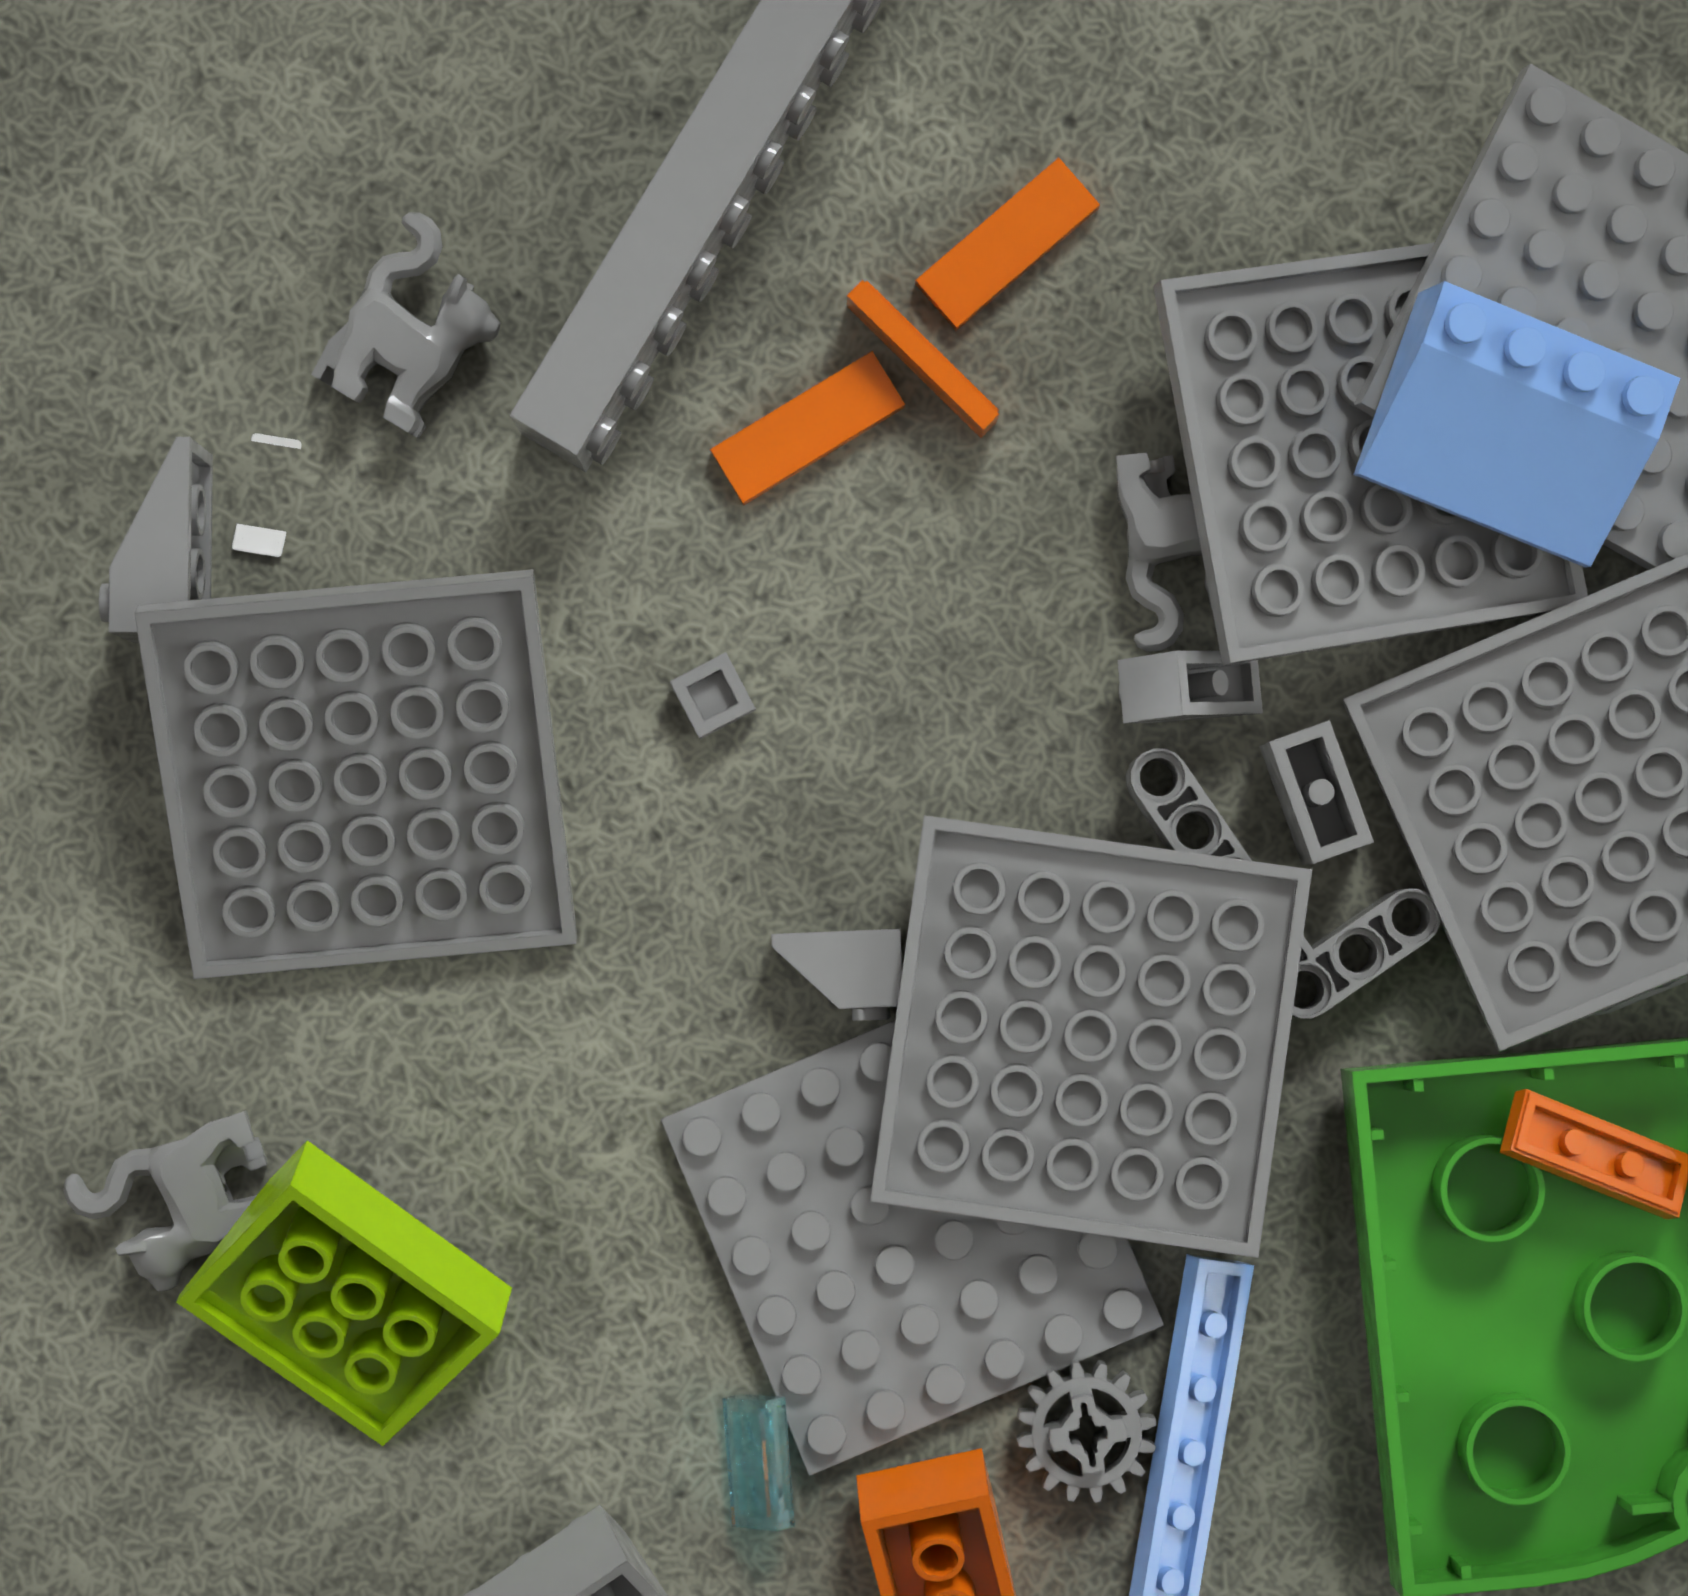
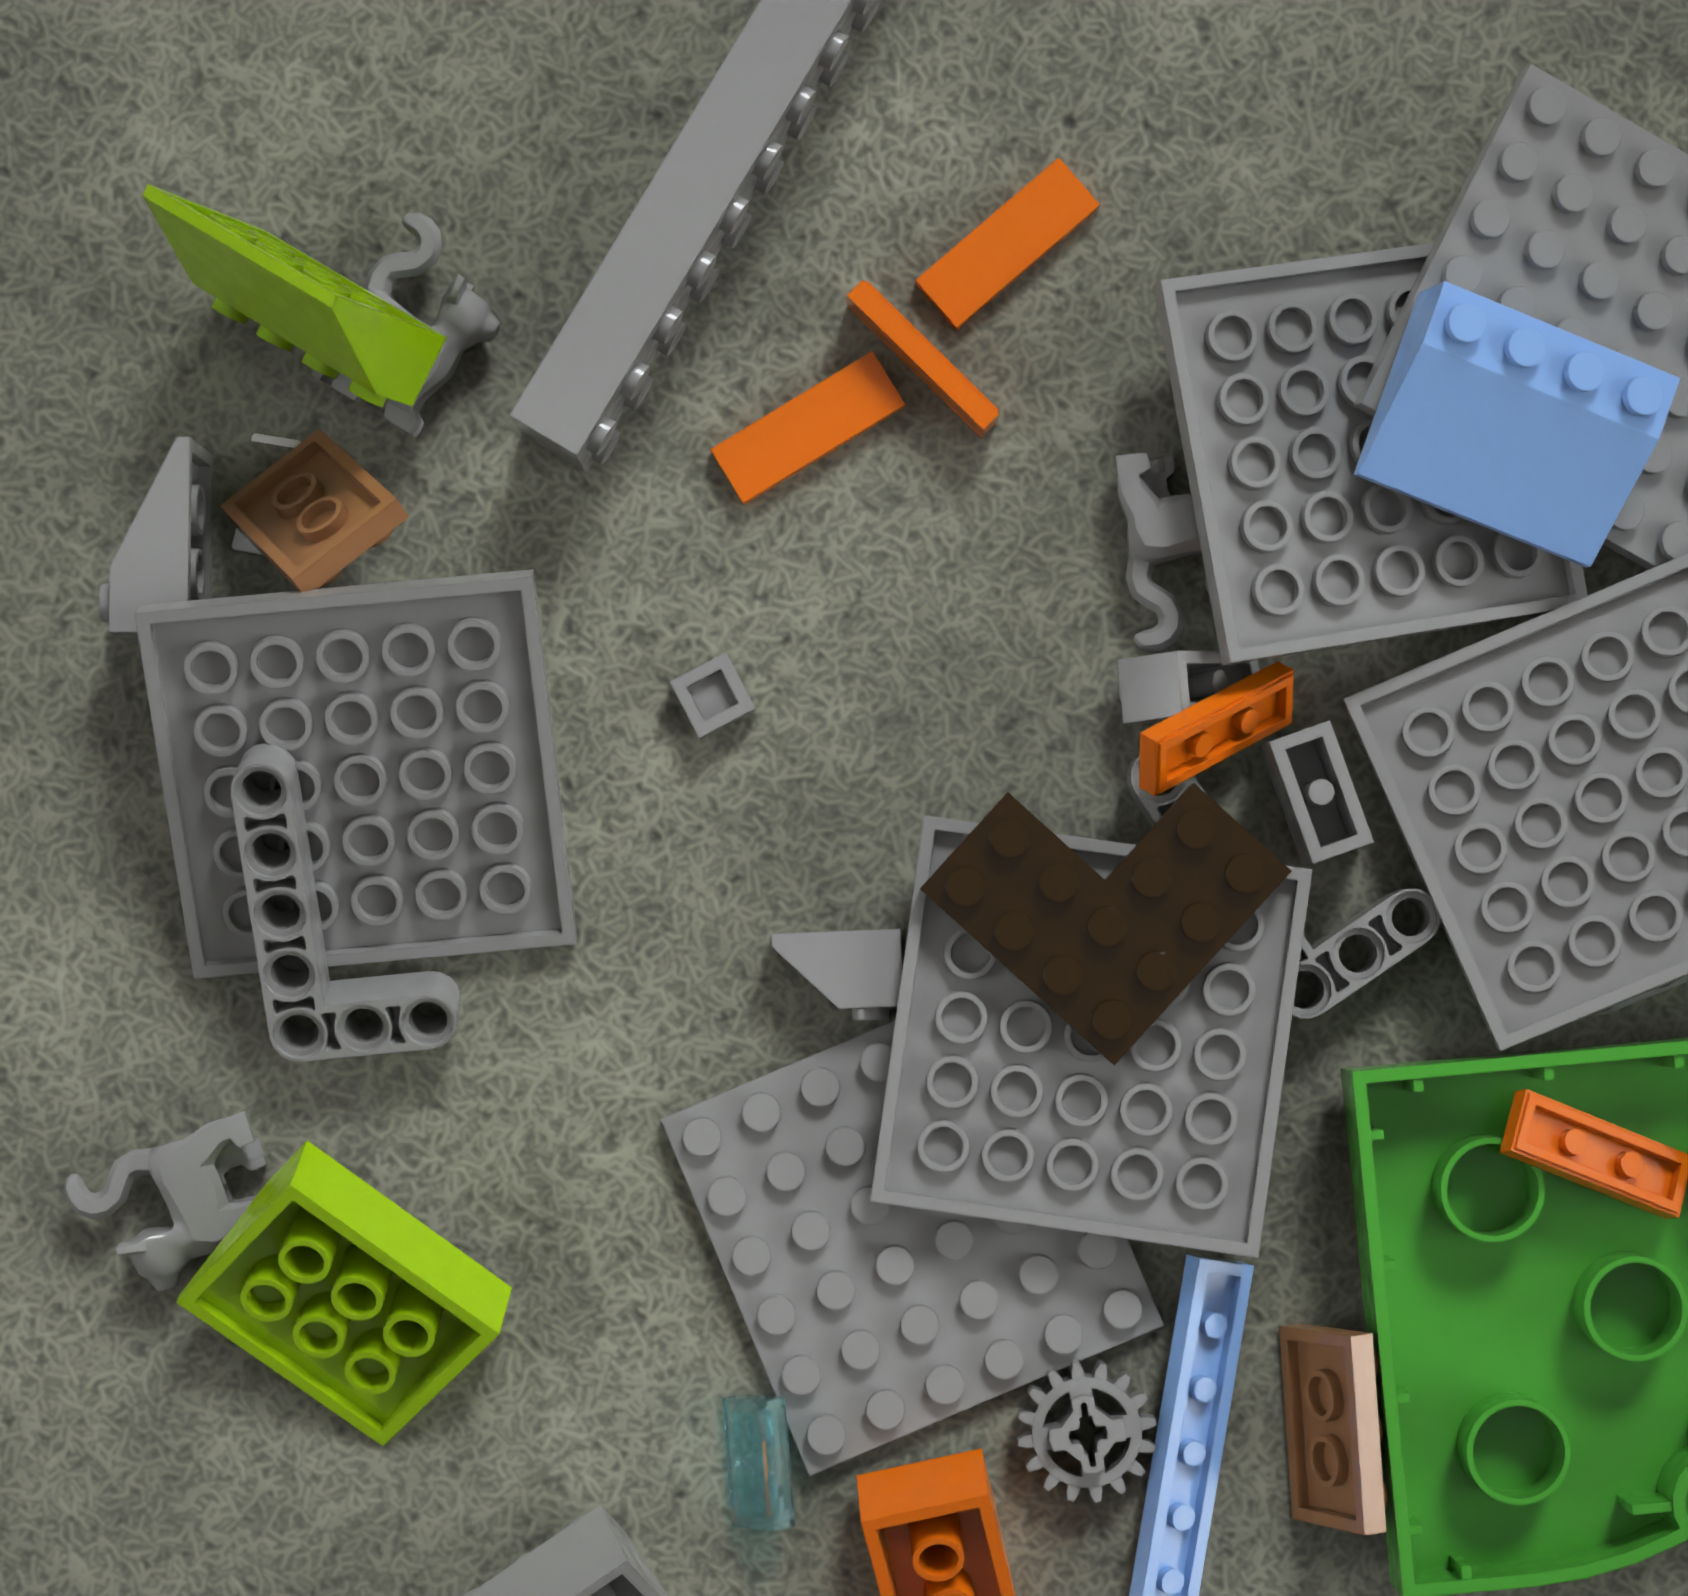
none -> lime slope [142,184,447,407]
none -> medium nougat plate [219,429,409,592]
none -> light grey beam [231,743,461,1062]
none -> dark brown plate [920,783,1291,1066]
none -> orange tile [1139,661,1294,796]
none -> medium nougat plate [1279,1324,1388,1536]

